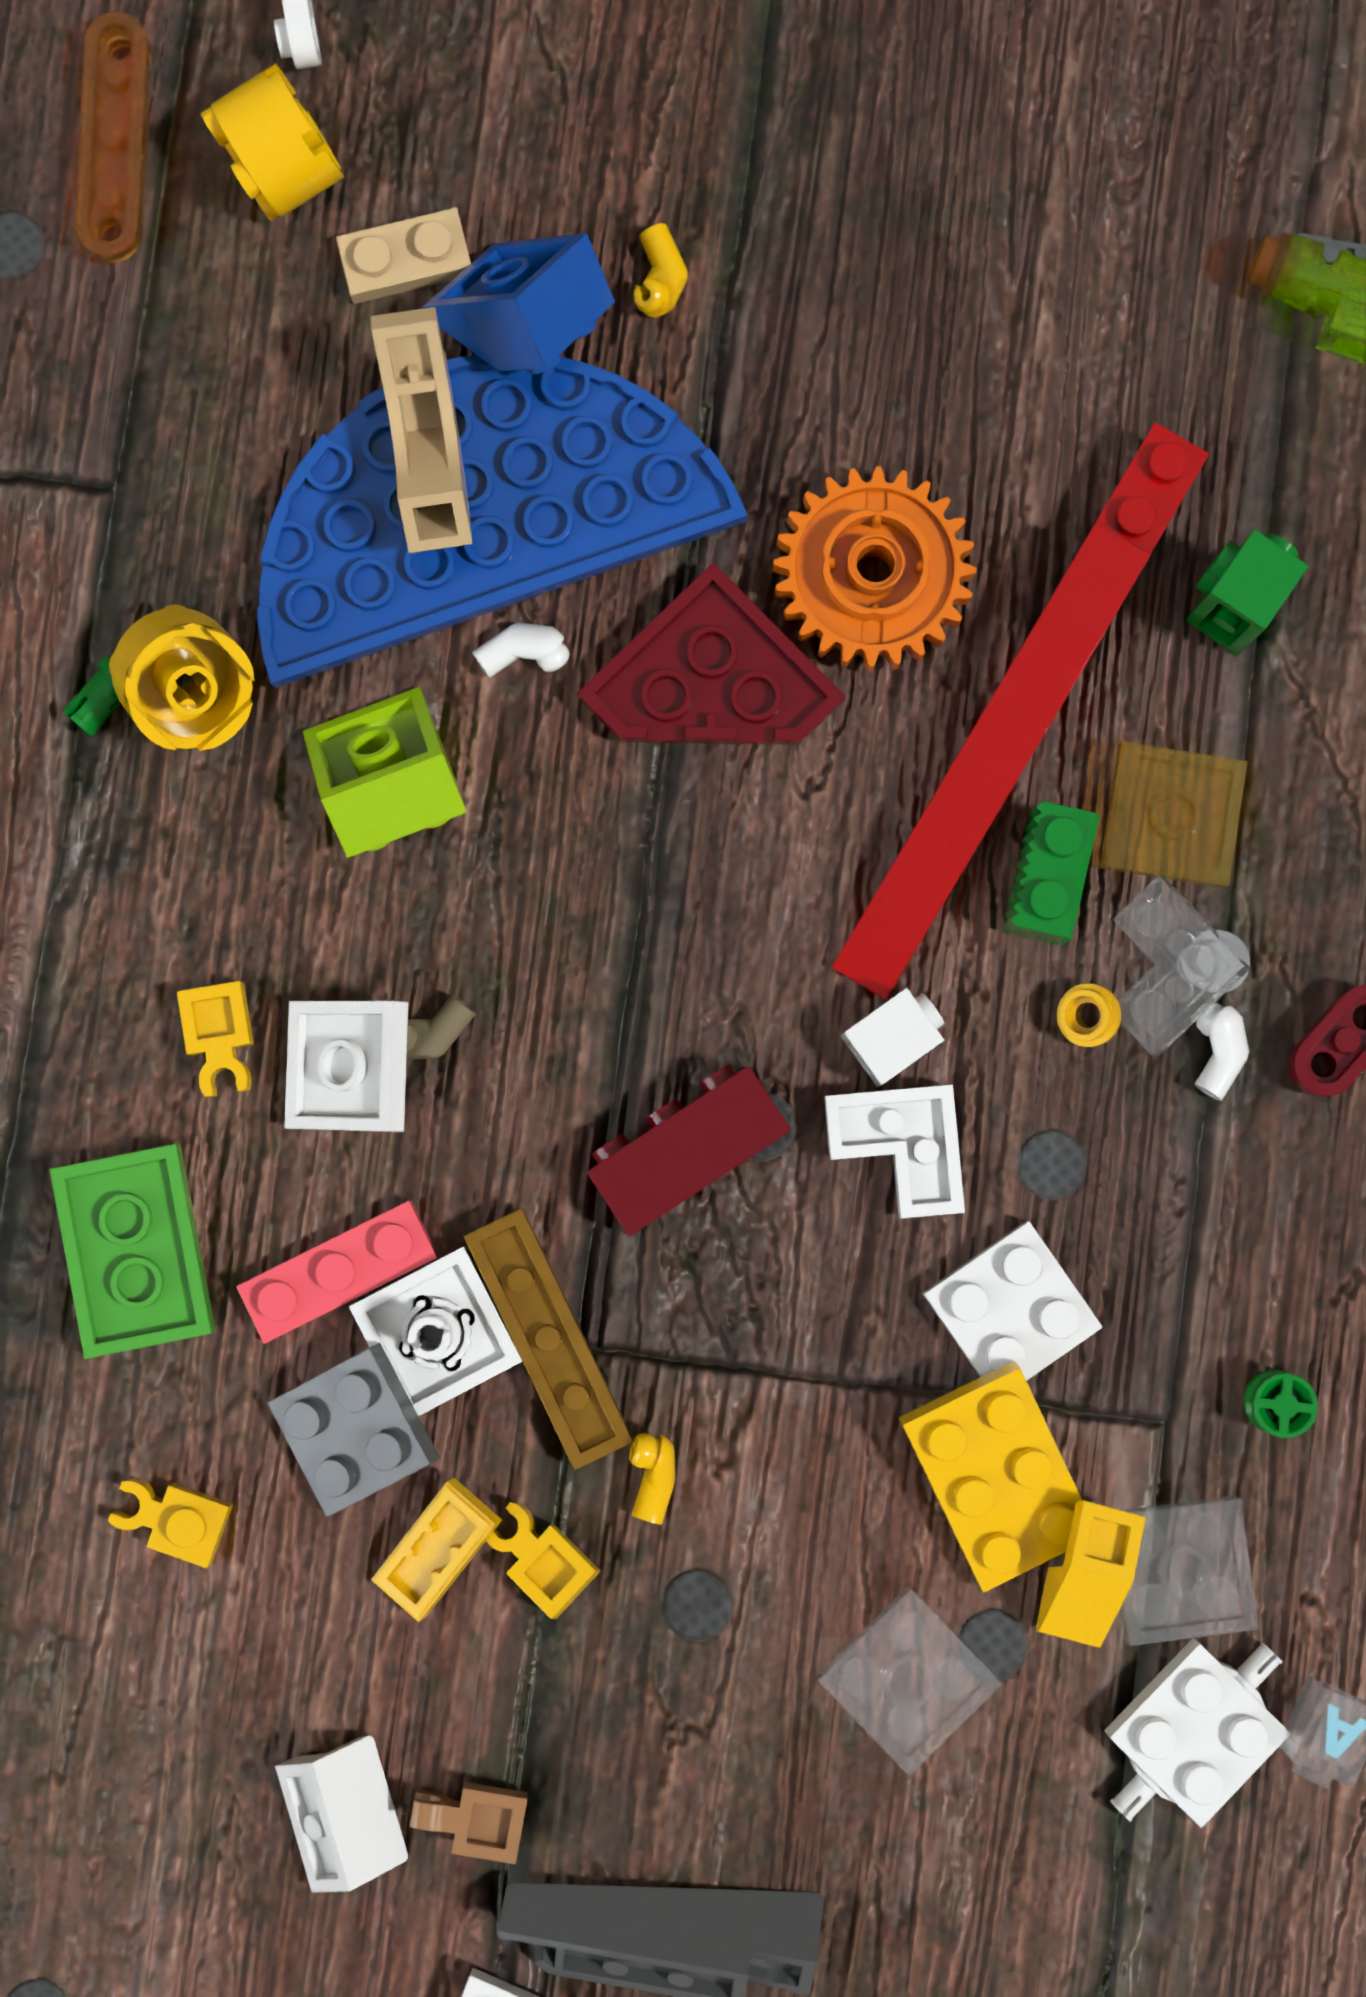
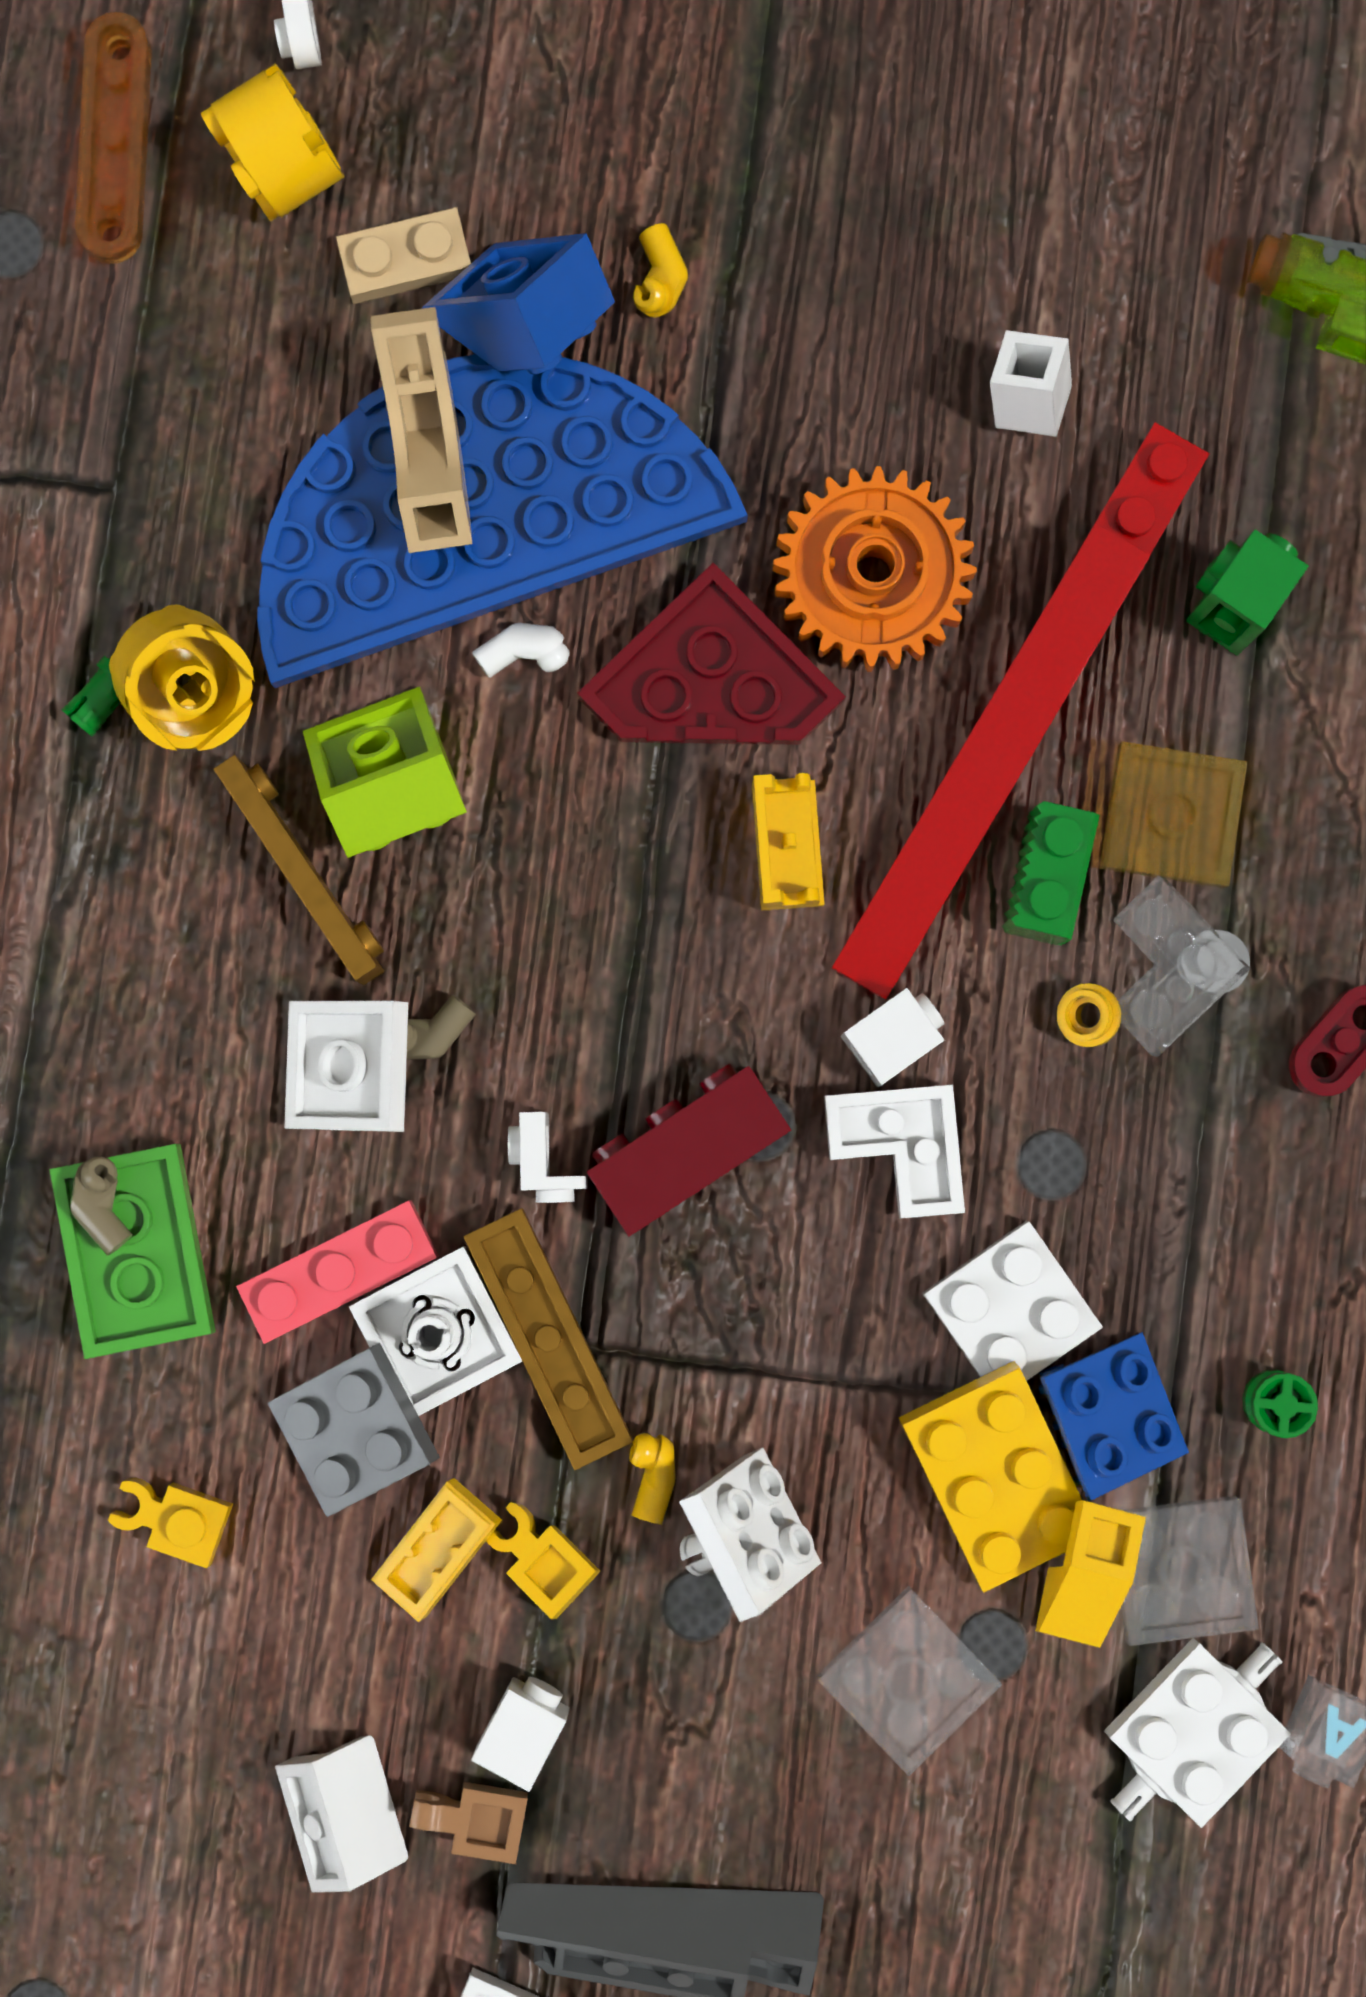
yellow plate [177,981,254,1097] -> none
white arm [1194,1002,1249,1101] -> none
none -> dark tan arm [70,1156,133,1256]
none -> pearl gold plate [214,755,384,986]
none -> white brick [471,1677,570,1792]
none -> white bracket [508,1112,588,1203]
none -> white plate [679,1447,821,1622]
none -> yellow hinge [752,773,825,911]
none -> white brick [990,330,1072,437]
none -> blue hinge [1038,1332,1189,1501]

